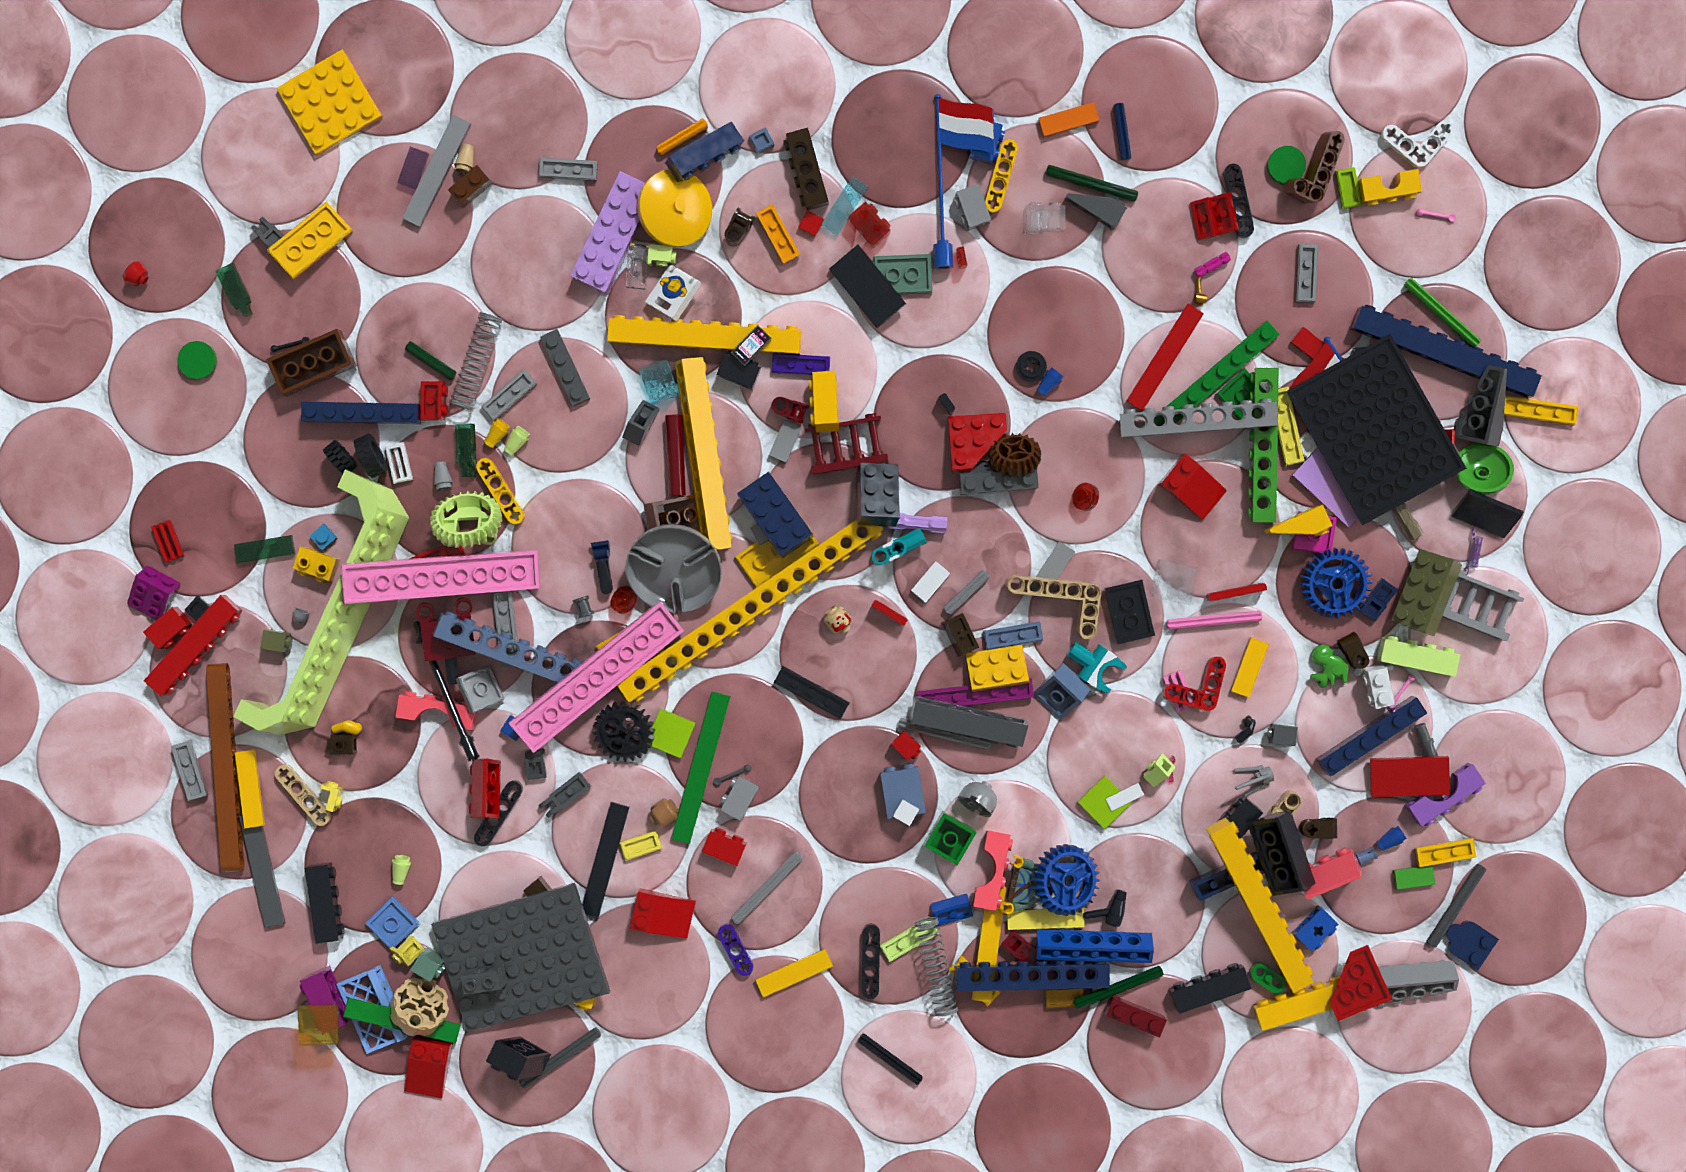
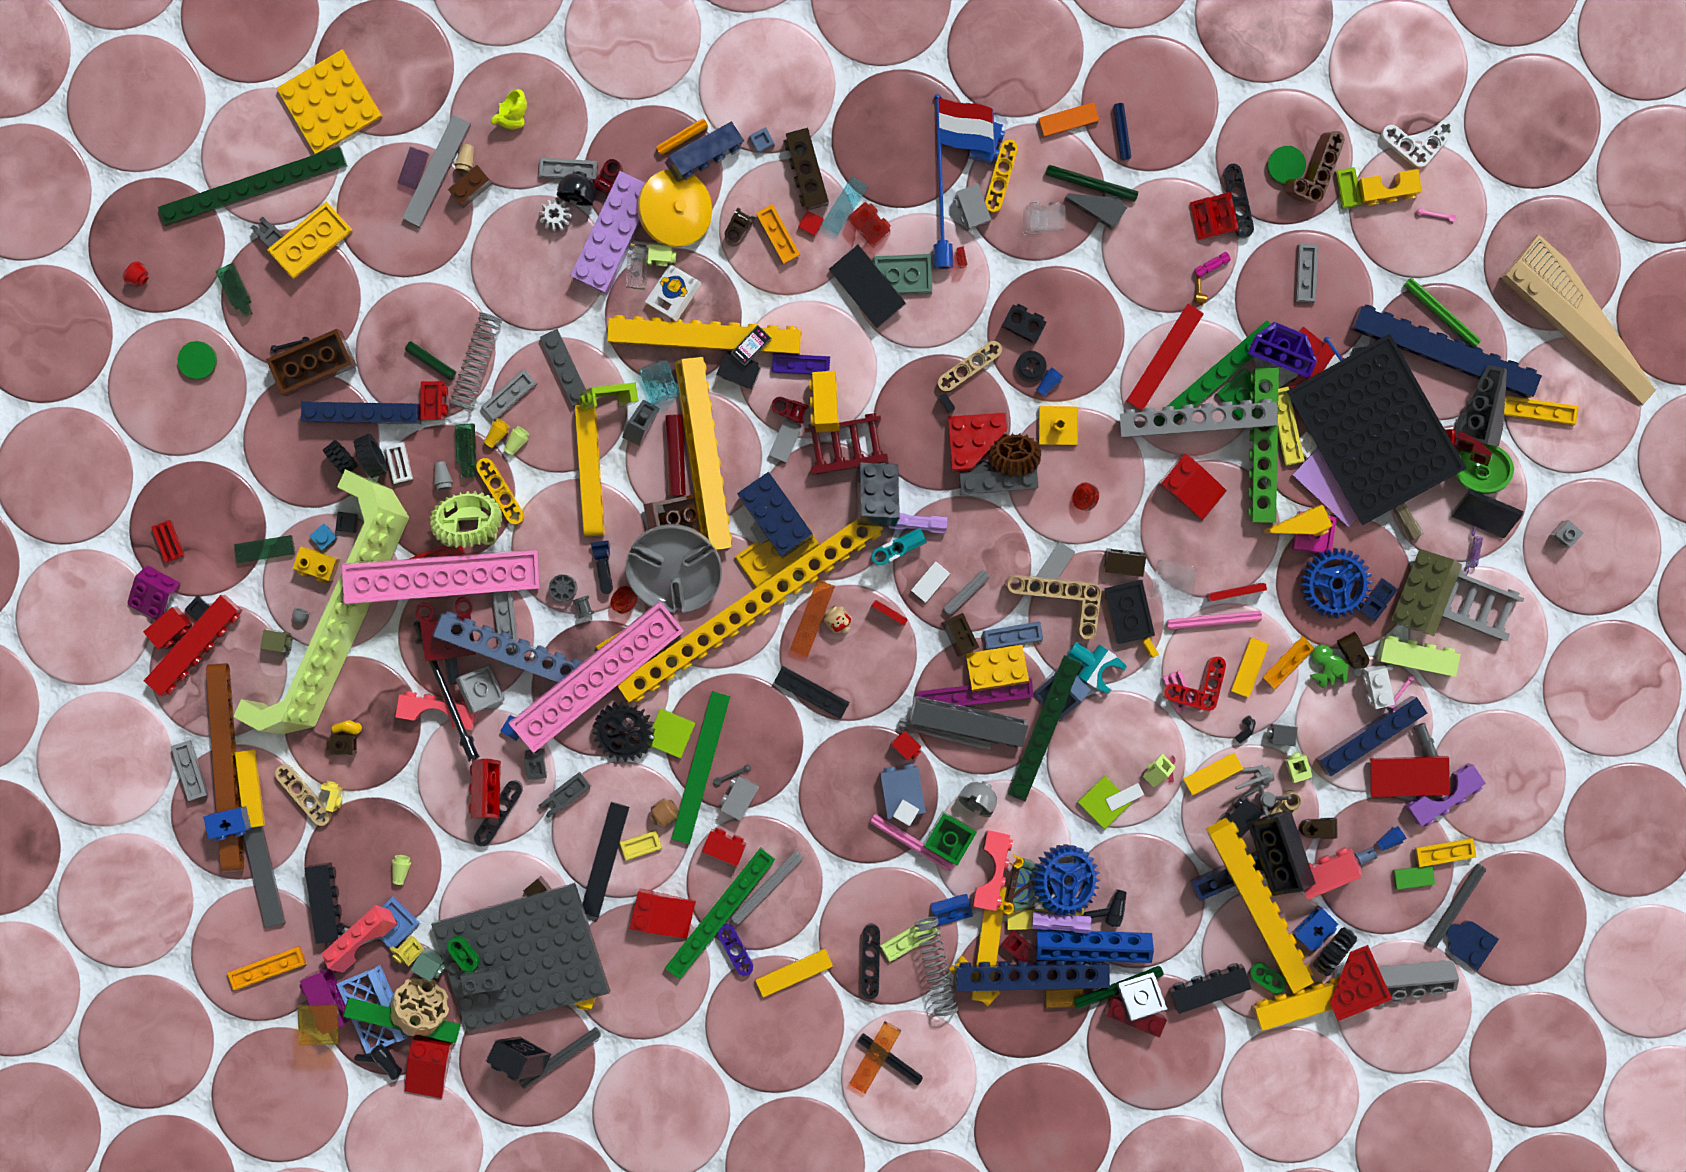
none -> dark green plate [158,146,348,226]
none -> blue brick [203,806,251,841]
none -> light orange tile [227,946,307,991]
none -> coral arch [321,905,397,973]
none -> black tile [335,512,358,533]
none -> black piece [354,1044,402,1080]
none -> green plate [447,936,480,972]
none -> neon yellow hair [491,89,527,130]
none -> white gear [539,198,572,232]
none -> dark grey wheel [549,574,577,601]
none -> black cylinder [556,171,596,206]
none -> yellow beam [575,405,605,537]
none -> lime panel [579,382,639,412]
none -> dark red piece [594,159,623,197]
none -> green plate [665,847,775,980]
none -> clear orange tile [790,579,835,657]
none -> clear orange tile [849,1021,901,1094]
none -> bright pink axle [870,814,954,871]
none -> tan beam [938,341,1002,392]
none -> black brick [1001,304,1047,344]
none -> dark green plate [1008,655,1082,802]
none -> lavender axle [1032,911,1091,934]
none -> yellow tile [1039,406,1078,445]
none -> dark brown hinge [1104,548,1146,577]
none -> tile [1117,973,1167,1022]
none -> yellow tile [1141,637,1159,658]
none -> yellow tile [1183,752,1244,796]
none -> dark purple wedge [1248,322,1317,378]
none -> light grey plant [1259,785,1291,817]
none -> light orange plate [1263,636,1314,690]
none -> yellowish green brick [1285,752,1313,783]
none -> black gear [1314,927,1357,976]
none -> dark red slope [1454,431,1492,466]
none -> tan wedge [1500,234,1656,405]
none -> light grey brick [1549,520,1583,548]

